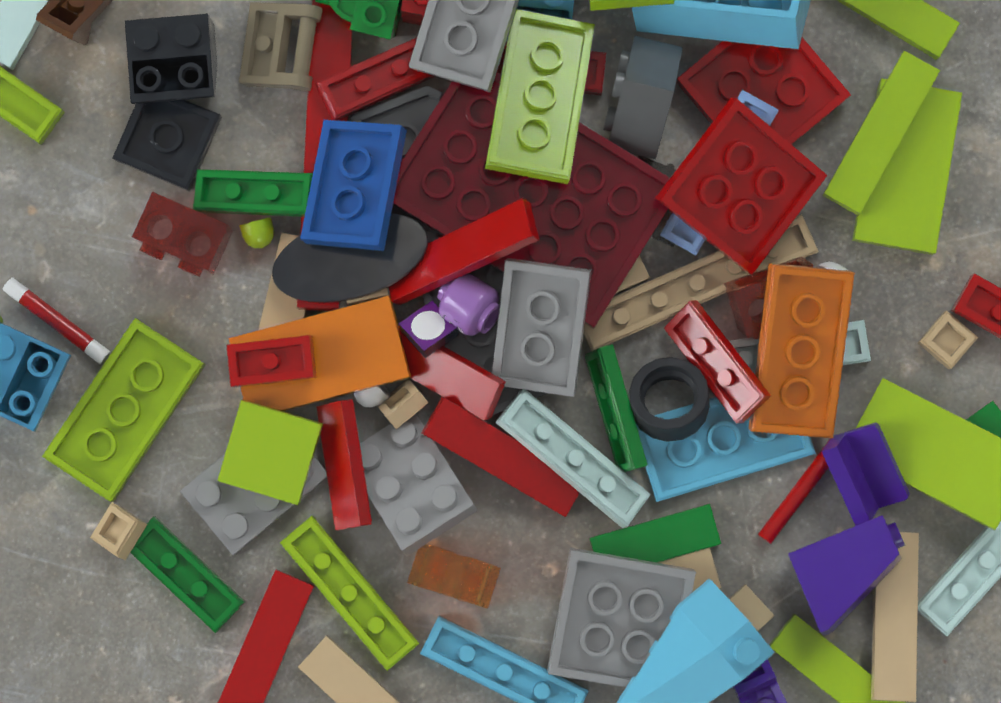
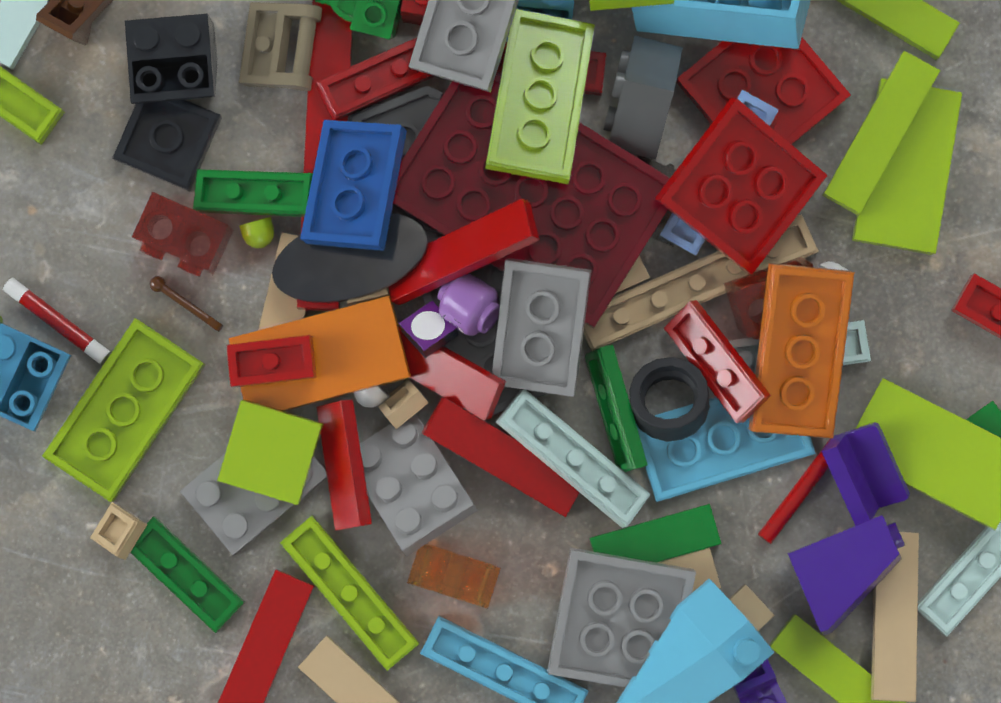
tan tile [917,310,978,370] -> none
none -> reddish brown hinge [150,276,223,332]

